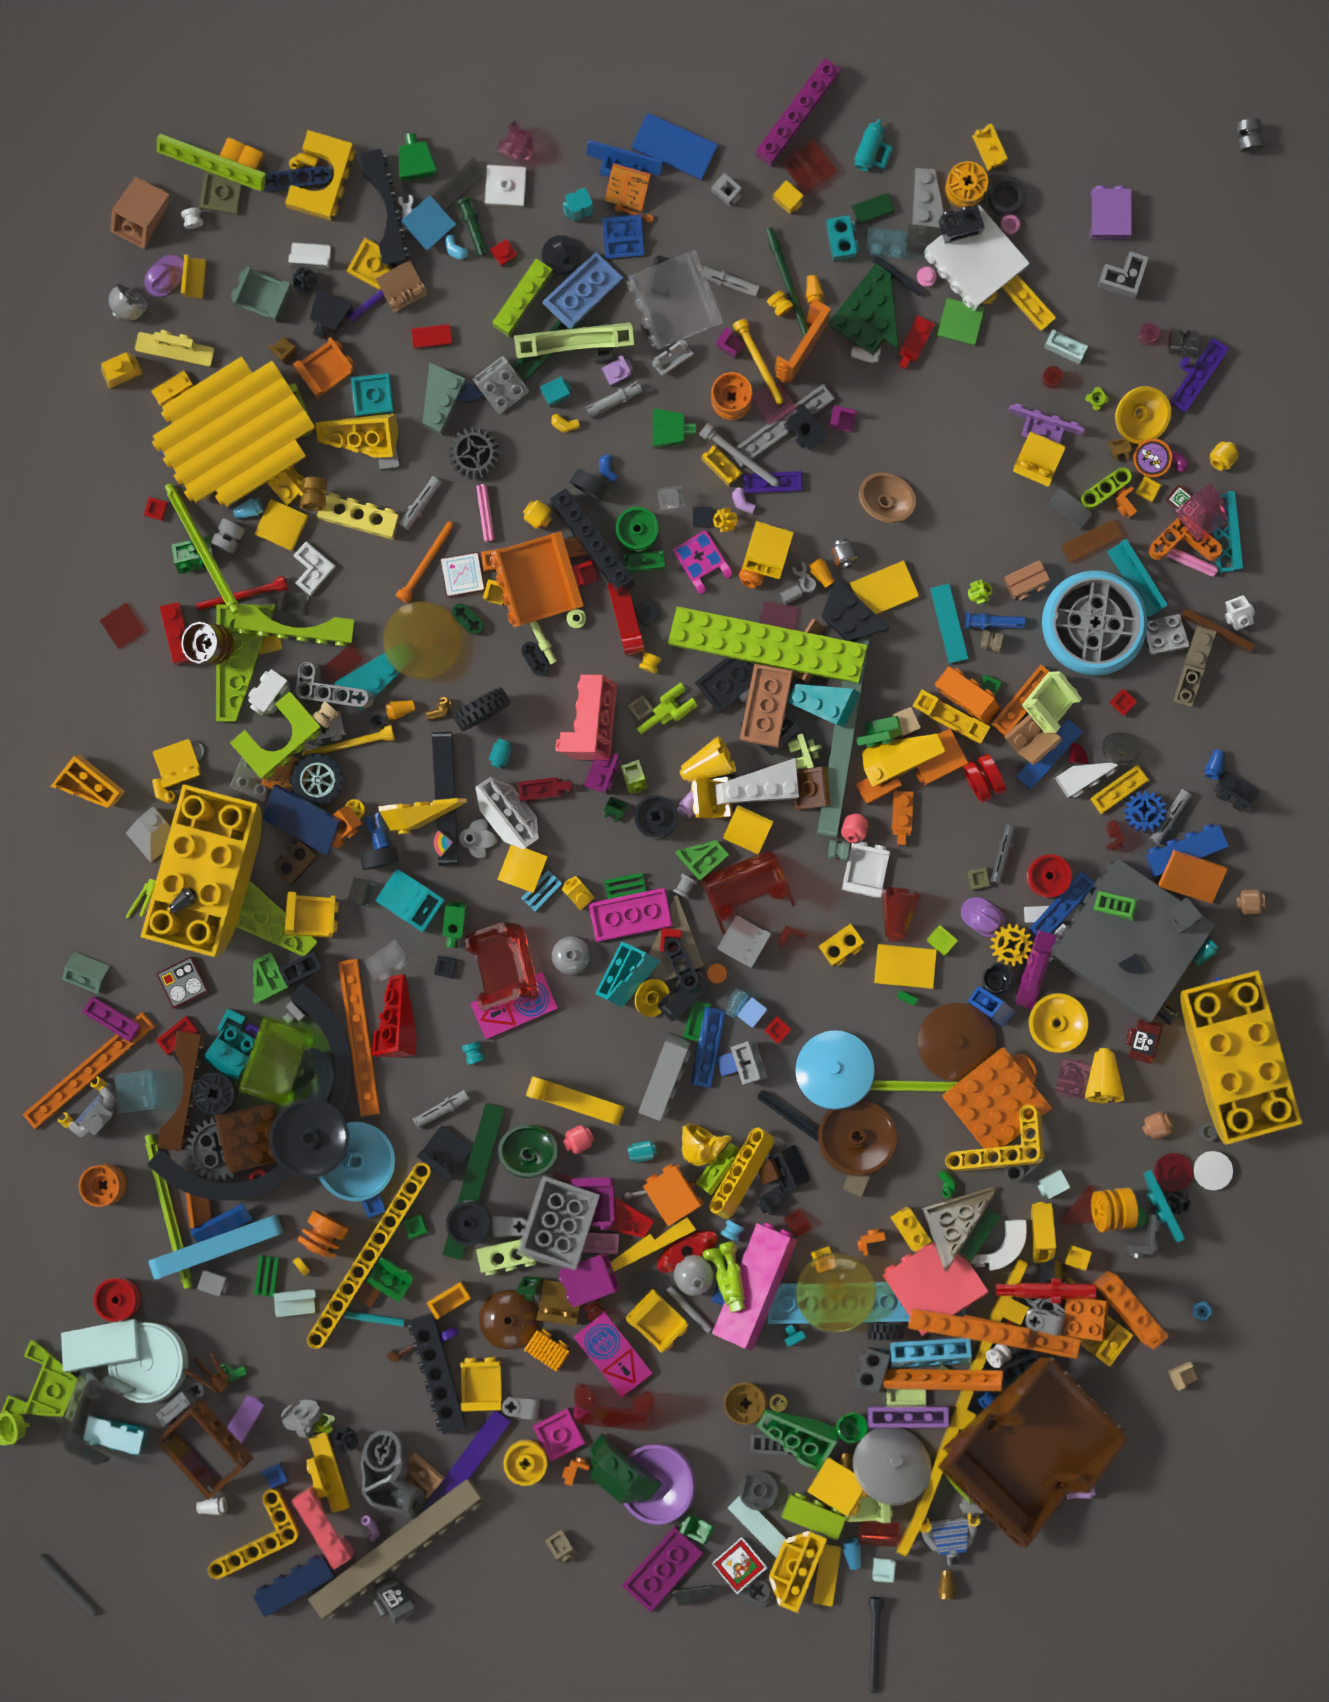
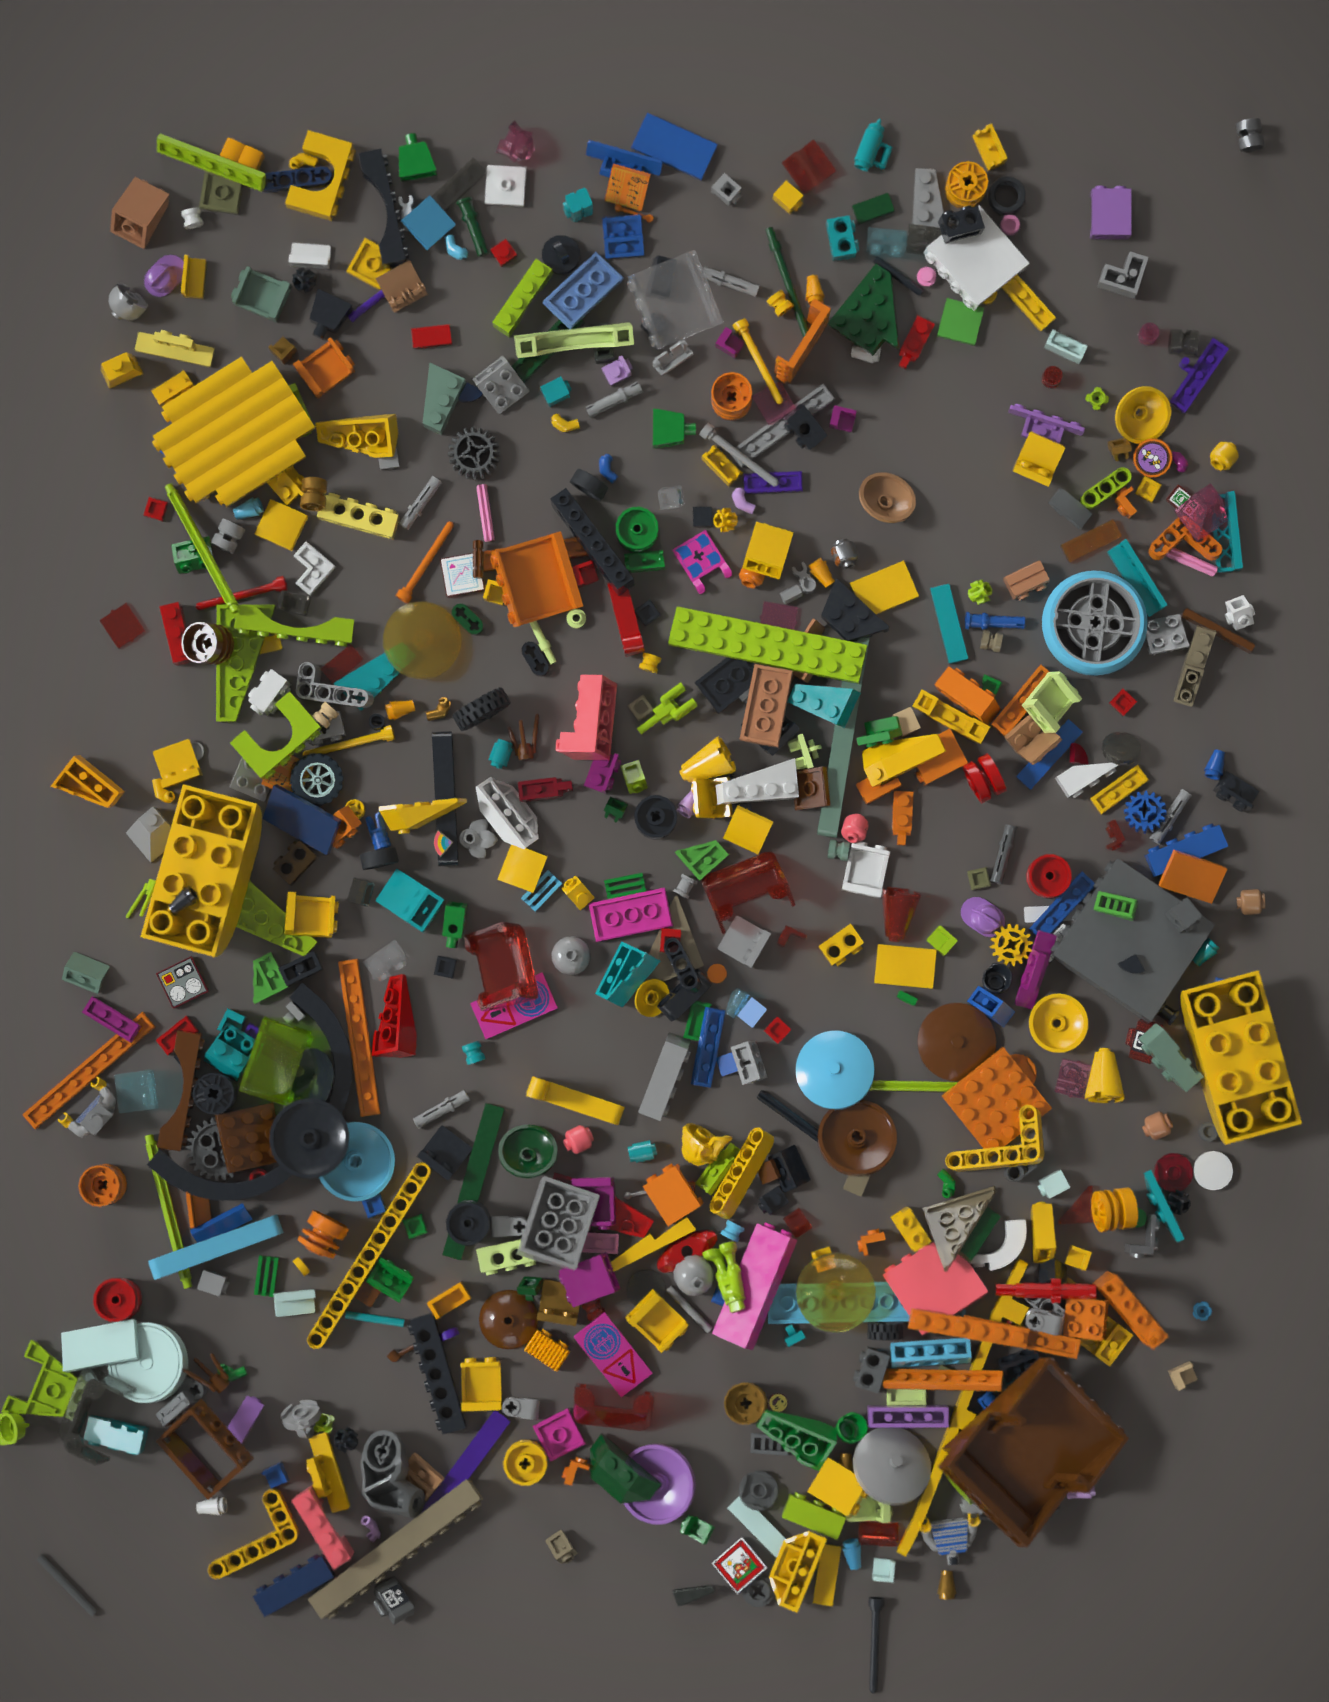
teal tile [351,373,394,417] -> none
yellow head [522,500,552,529] -> none
magenta tile [622,1526,704,1612] -> none
magenta brick [755,57,840,167] -> none
white wheel [986,1344,1011,1368] -> none
none -> reddish brown axle [473,540,484,579]
none -> reddish brown plant [507,714,539,760]
none -> sand green wedge [1138,1023,1204,1092]

